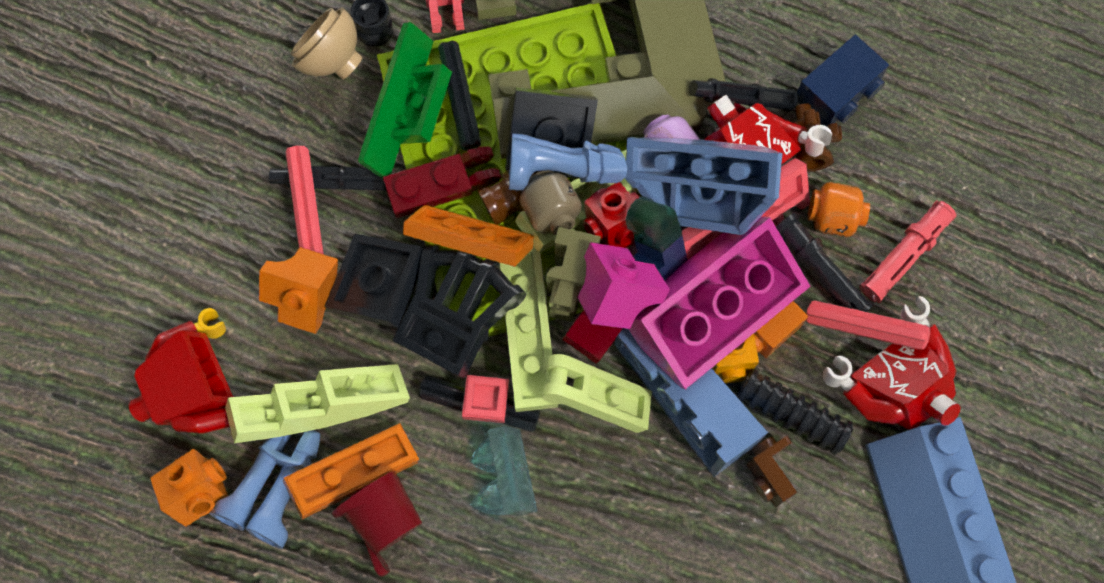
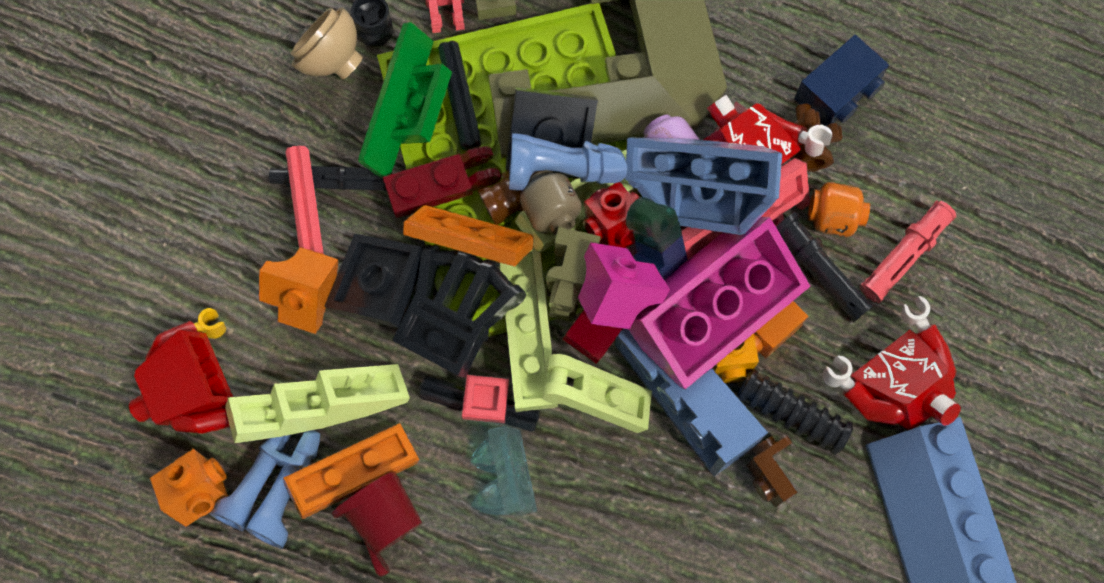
black piece [689,78,798,112] -> none
coral axle [806,301,930,350] -> none

